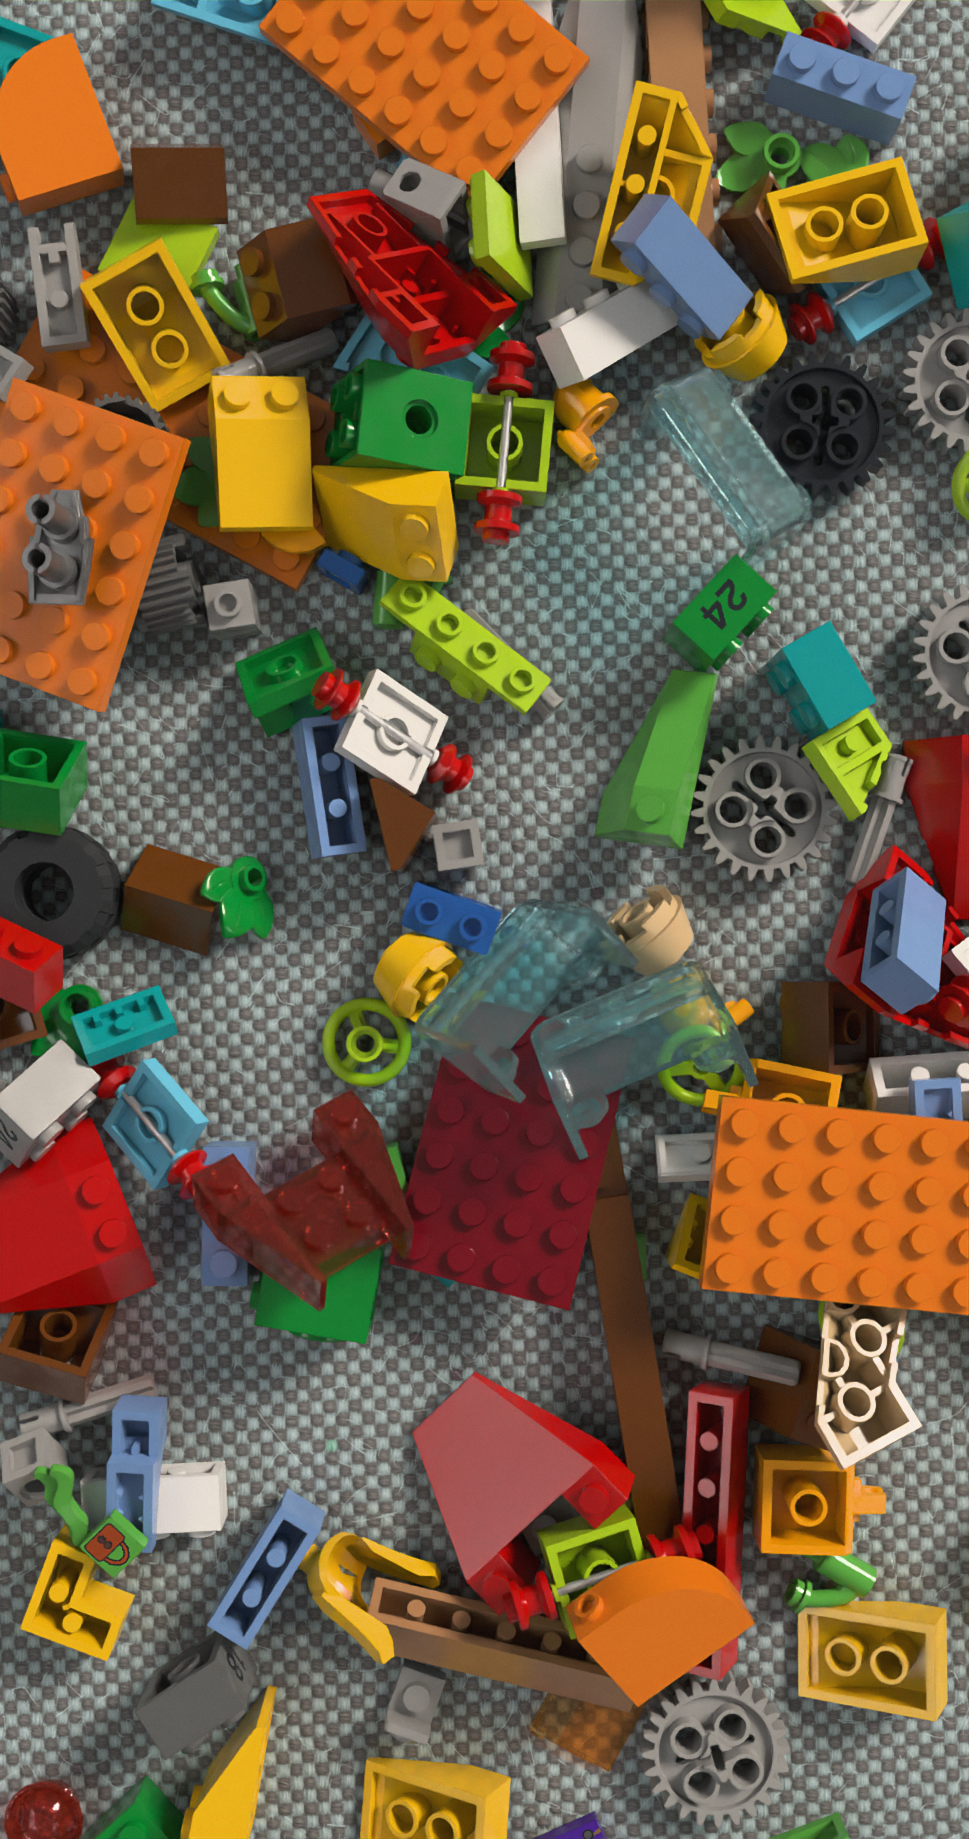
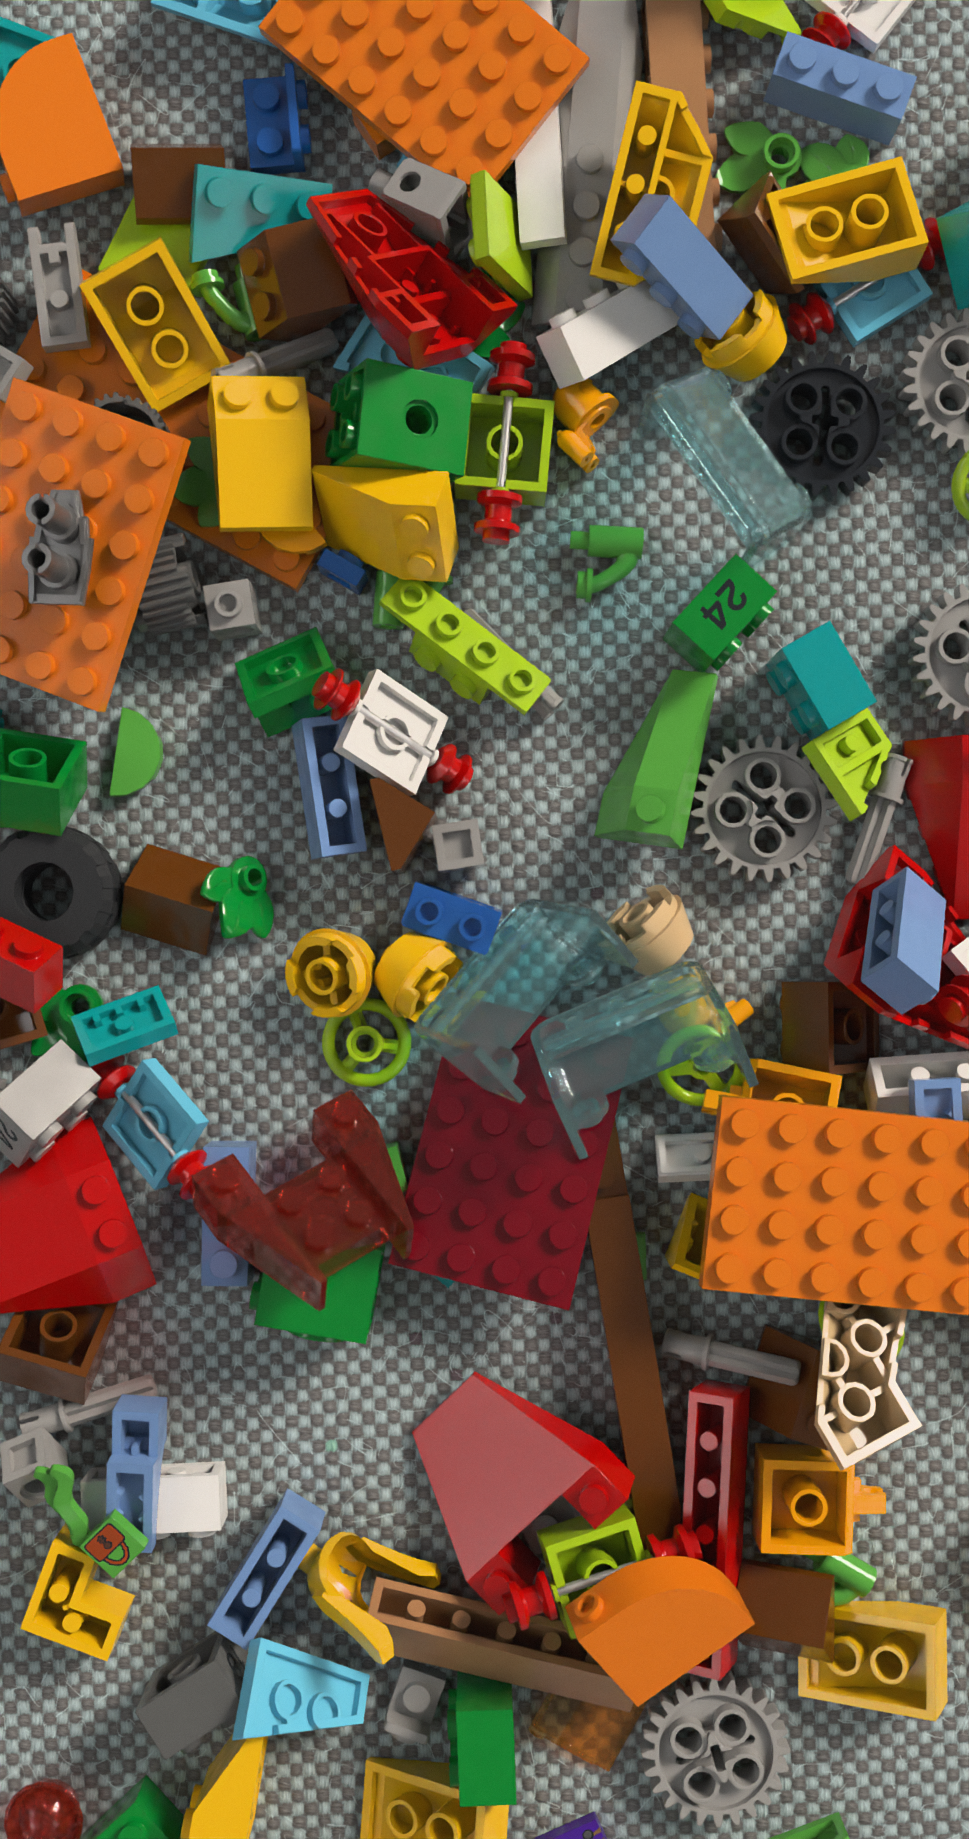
none -> bright green tile [109,707,163,797]
none -> teal wing [188,164,333,263]
none -> medium azure wing [232,1637,370,1741]
none -> blue bracket [243,63,312,175]
none -> yellow cone [285,928,377,1018]
none -> green brick [447,1671,517,1807]
none -> bright green plant [570,525,644,603]
none -> reddish brown slope [736,1558,835,1664]

